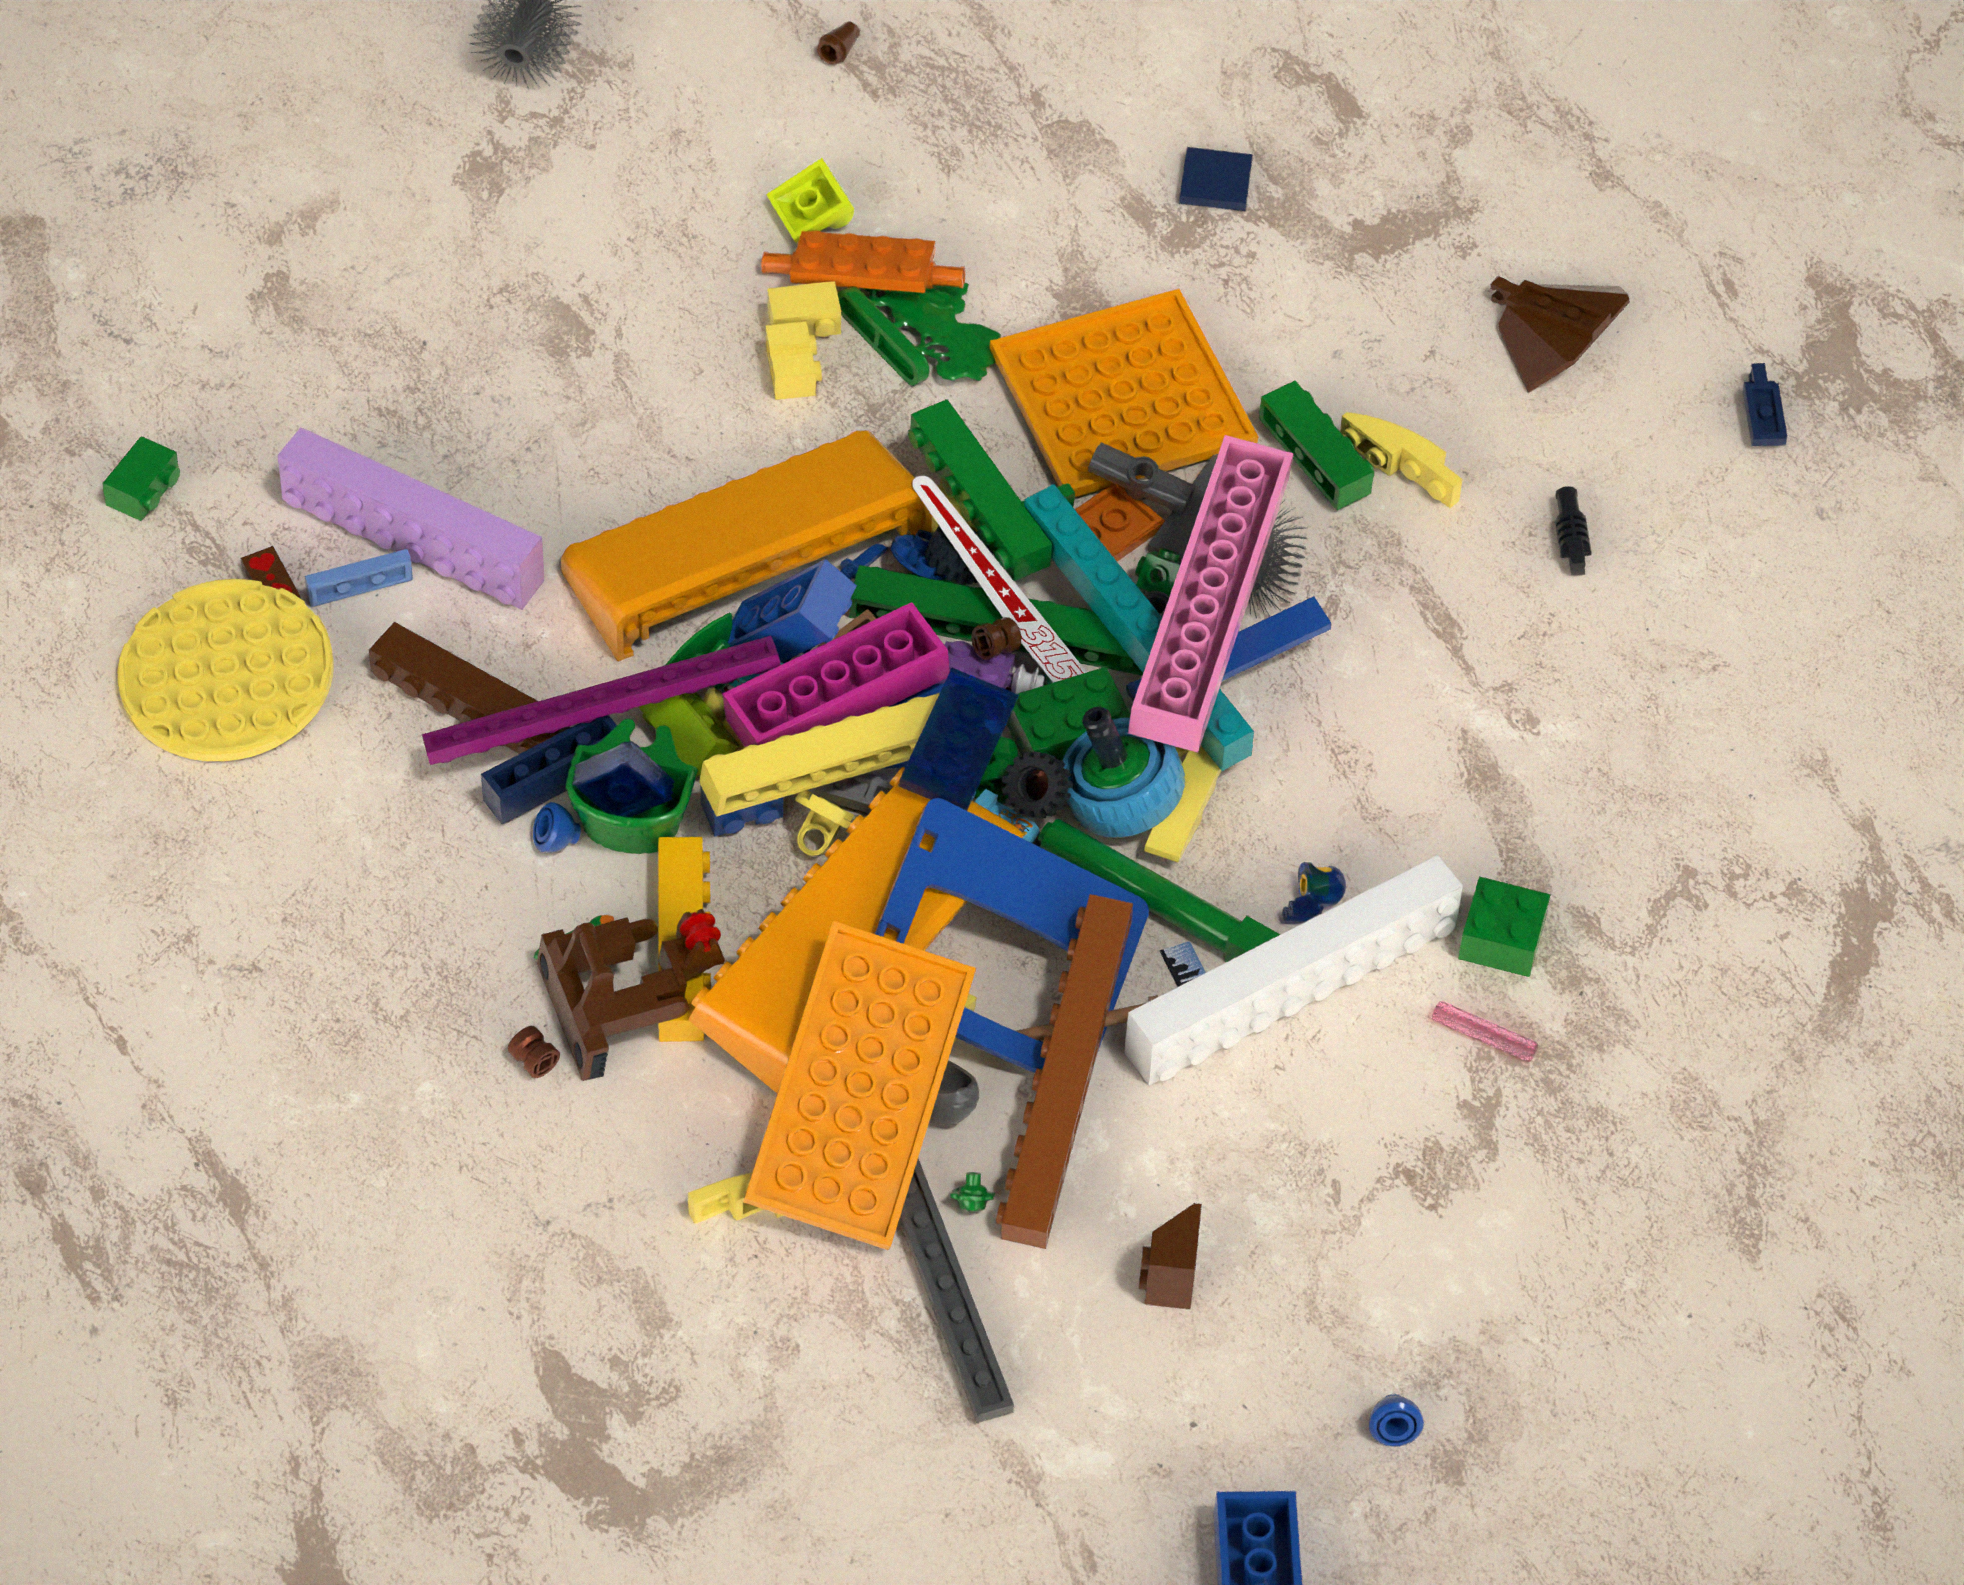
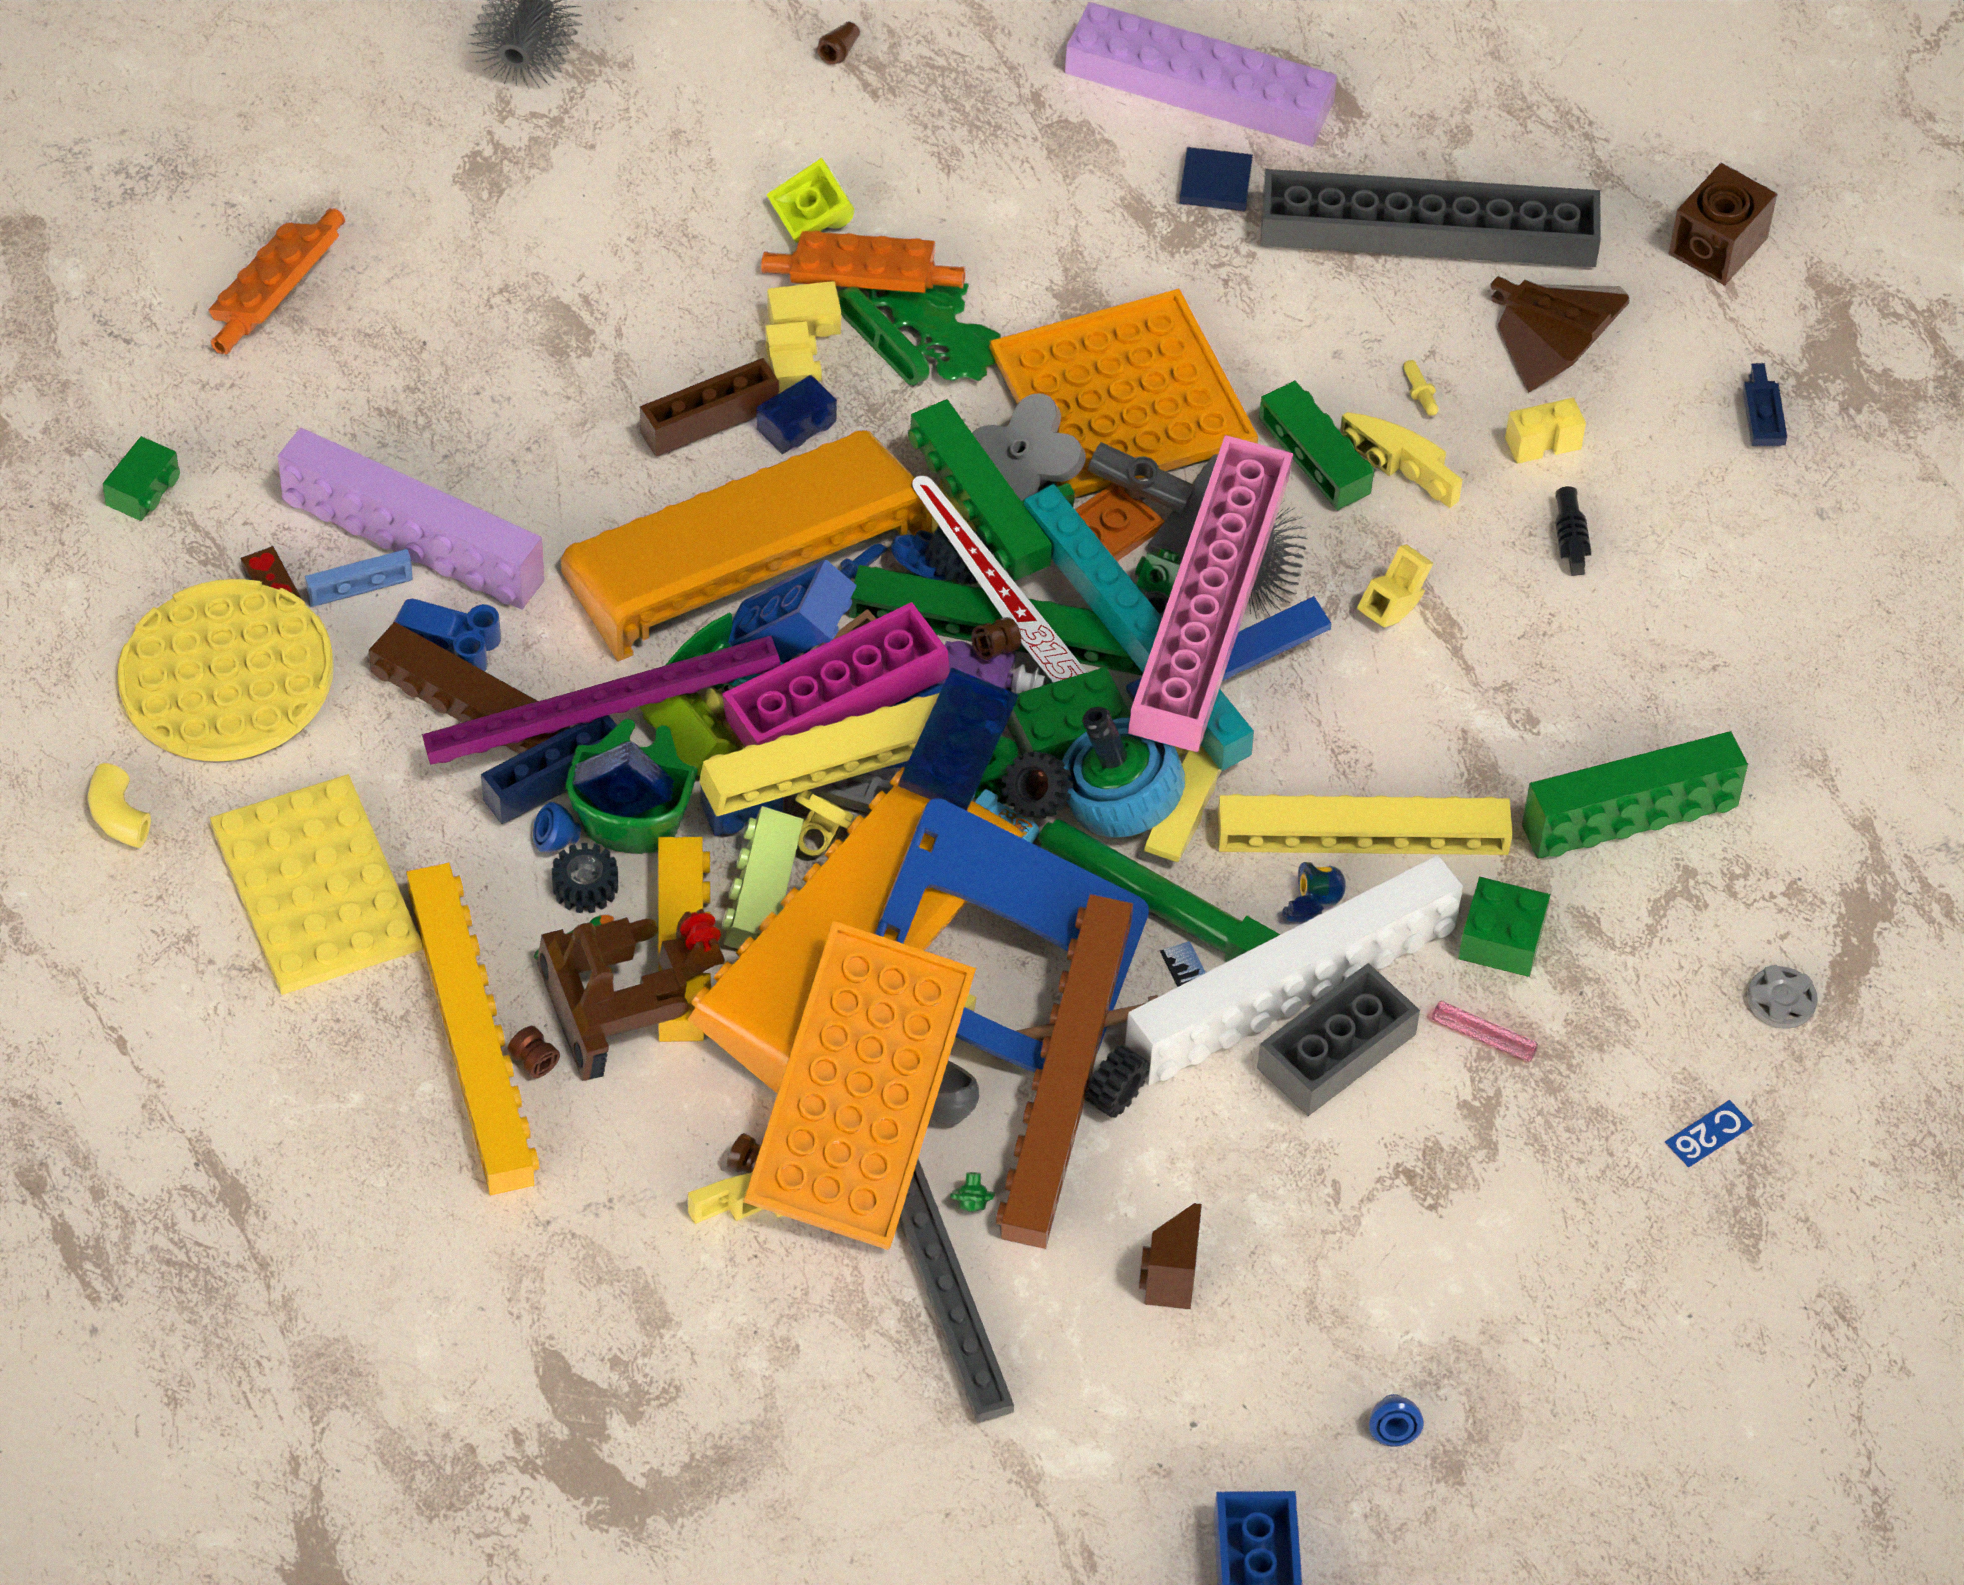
none -> light yellow cylinder [87,763,151,848]
none -> orange plate [208,208,345,355]
none -> light yellow plate [210,774,422,995]
none -> blue piece [394,598,501,671]
none -> yellow brick [406,862,540,1196]
none -> black wheel [552,843,618,914]
none -> reddish brown brick [640,358,779,457]
none -> yellowish green brick [721,806,804,949]
none -> reddish brown wheel [727,1133,761,1173]
none -> clear blue brick [757,375,837,454]
none -> light grey plant [972,393,1086,501]
none -> lavender brick [1065,2,1337,147]
none -> black tyre [1085,1045,1150,1118]
none -> light yellow brick [1217,794,1512,855]
none -> dark grey brick [1257,963,1420,1116]
none -> dark grey brick [1261,169,1601,267]
none -> light yellow brick [1356,544,1434,628]
none -> light yellow piece [1403,360,1439,416]
none -> light yellow brick [1505,397,1586,464]
none -> green brick [1522,731,1748,859]
none -> blue sticker [1664,1100,1754,1168]
none -> reddish brown brick [1669,162,1778,286]
none -> light grey wheel [1747,965,1818,1029]

